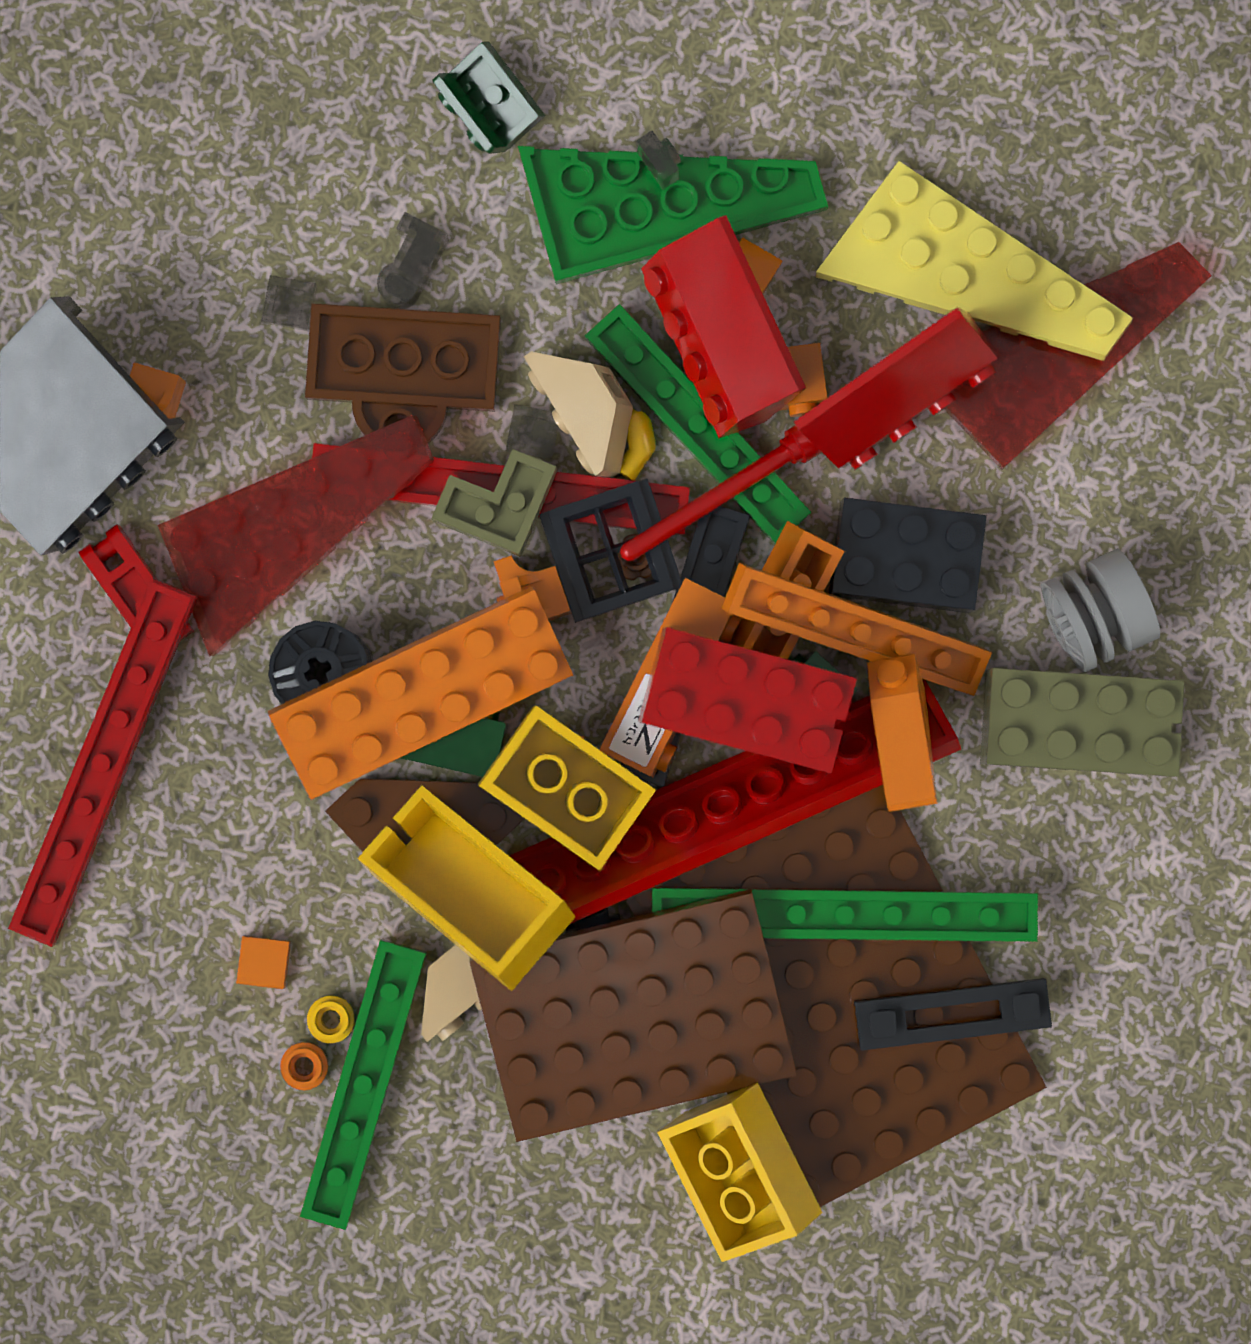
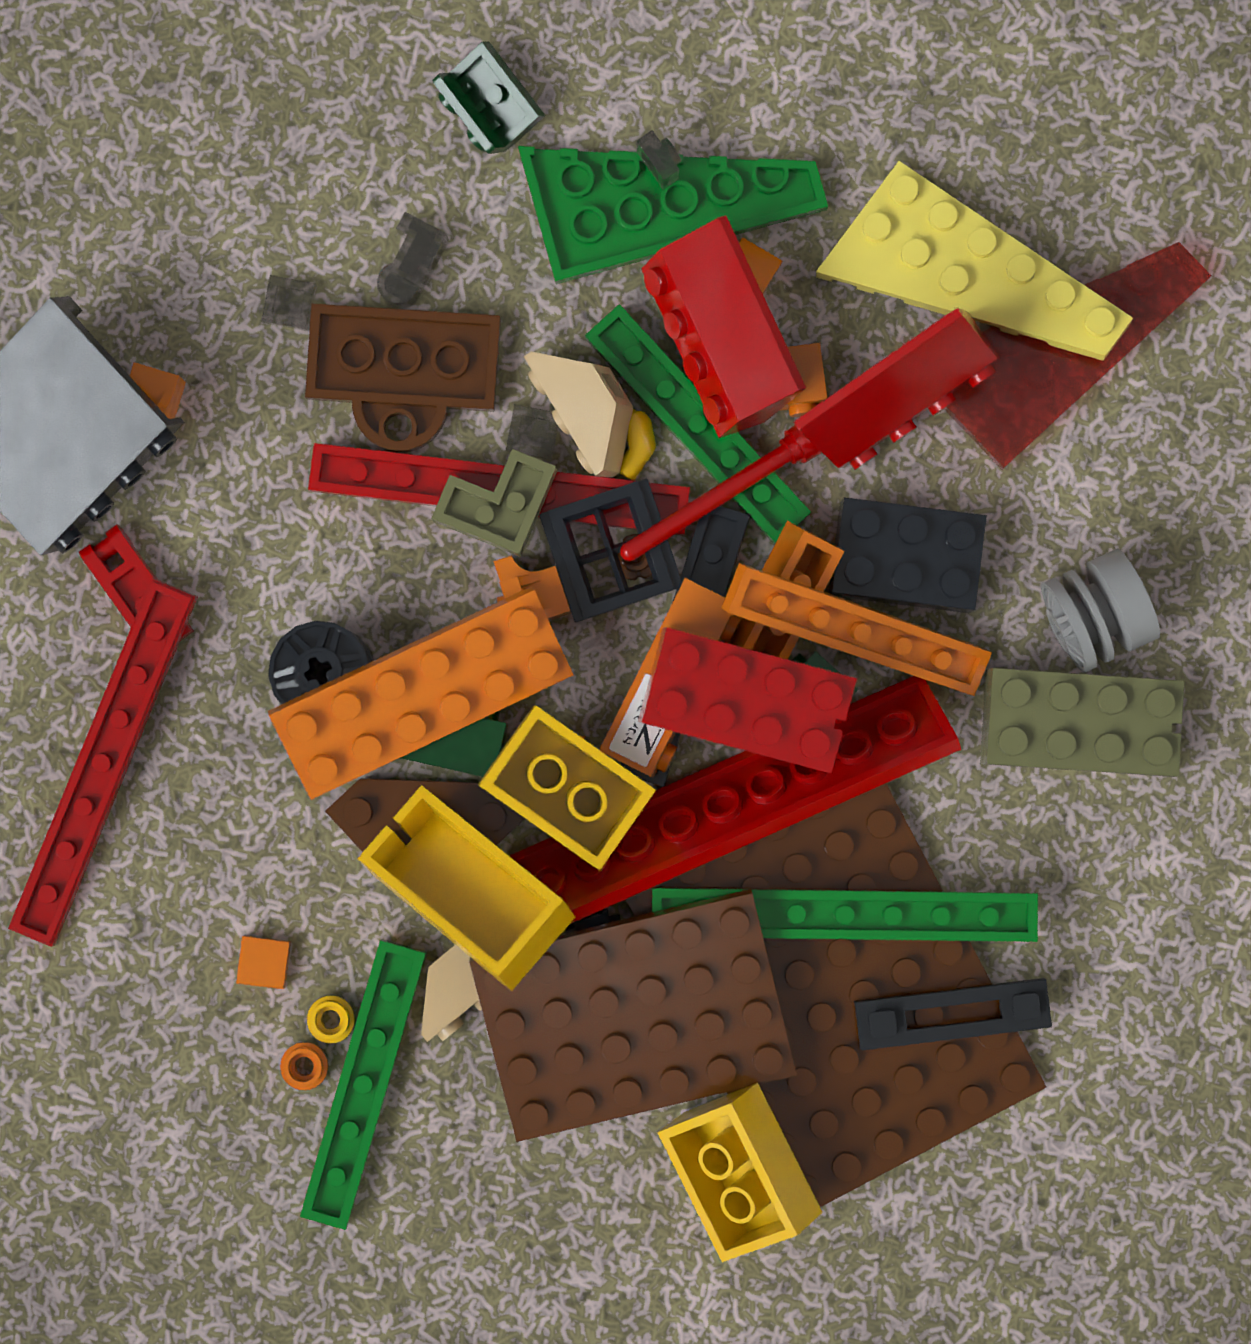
clear red wing [158,415,434,656] -> none
orange slope [867,654,937,812] -> none

